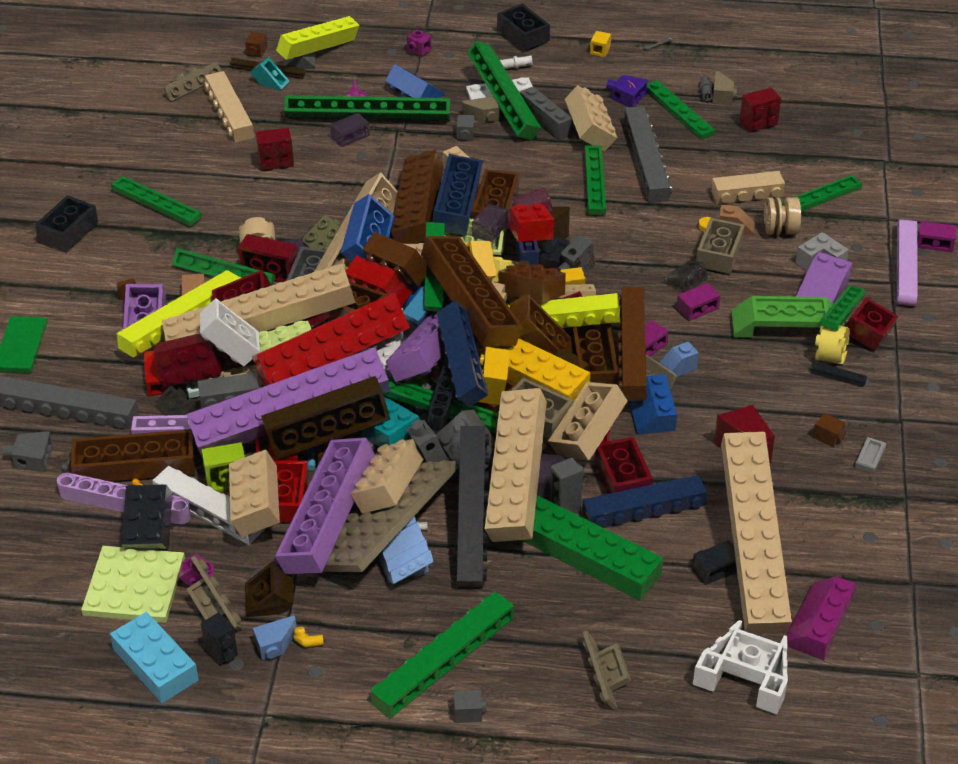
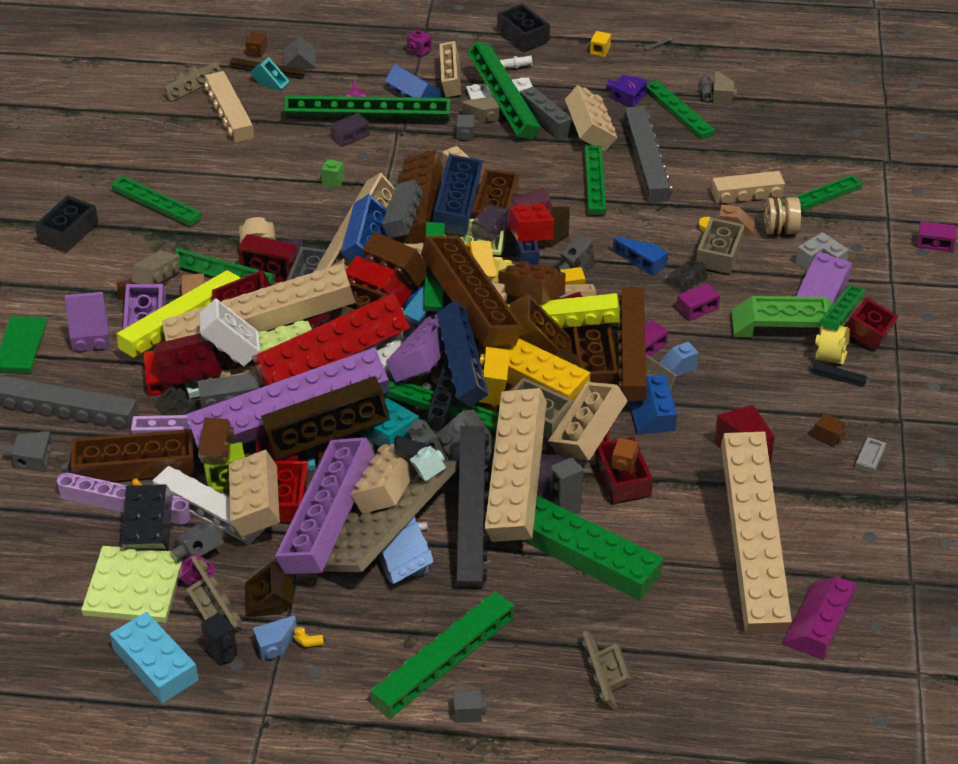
dark red brick [255,127,294,171] -> none
neon yellow brick [276,16,360,60] -> none
olive bracket [303,214,341,250] -> none
black brick [539,236,570,269] -> none
dark blue brick [582,475,707,528] -> none
black piece [692,540,737,585] -> none
white wedge [693,620,788,714] -> none
dark red brick [739,87,781,133] -> none
lavender beam [897,219,918,306] -> none
none -> medium lavender slope [65,292,111,352]
none -> dark tan brick [132,250,180,284]
none -> dark grey torso [170,523,224,562]
none -> reddish brown brick [198,417,234,465]
none -> bright green brick [321,159,344,188]
none -> dark grey brick [382,180,423,238]
none -> black tile [394,435,434,459]
none -> light aqua brick [410,446,446,481]
none -> tan brick [439,41,461,97]
none -> dark orange brick [612,438,639,473]
none -> blue slope [613,237,668,276]

